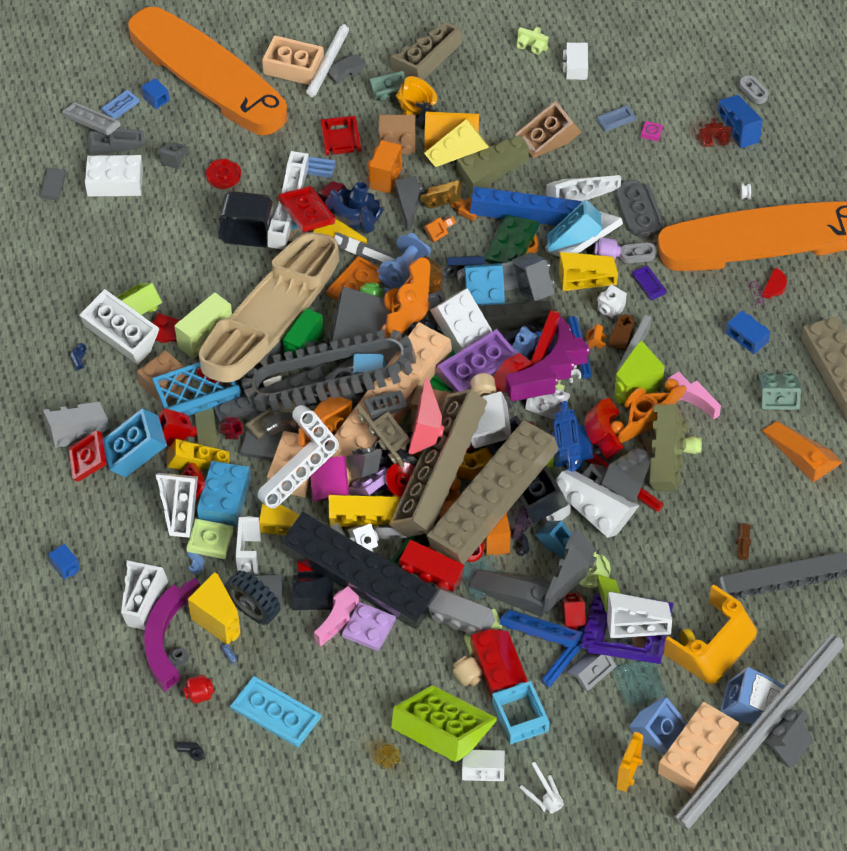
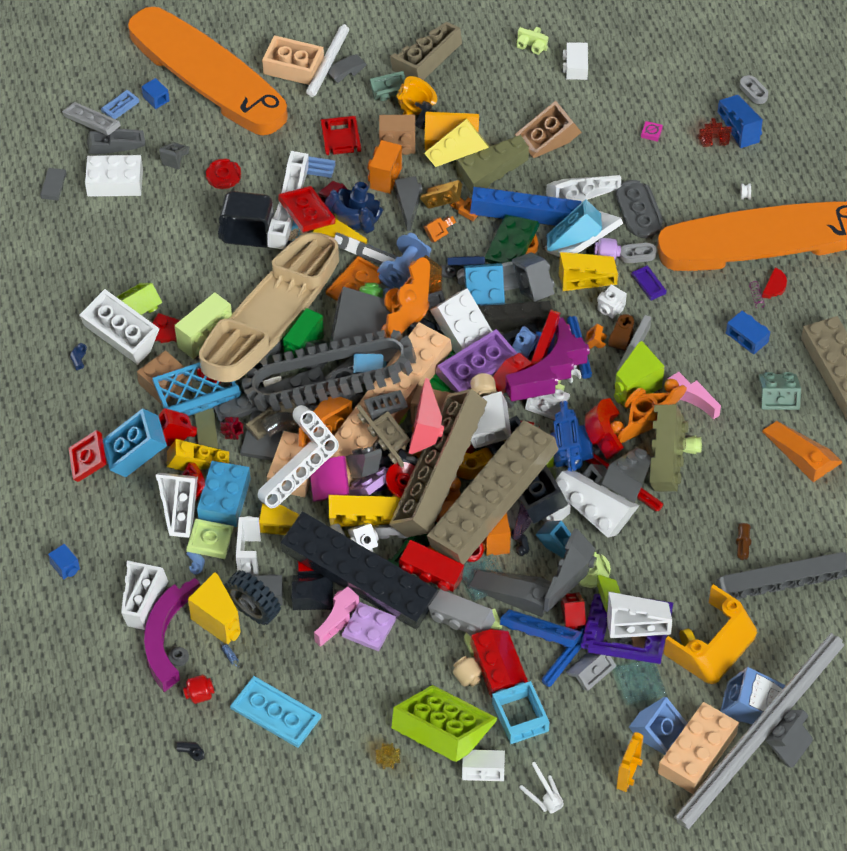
light grey wedge [43,401,109,448] -> none
sand blue tile [596,105,636,132] -> none

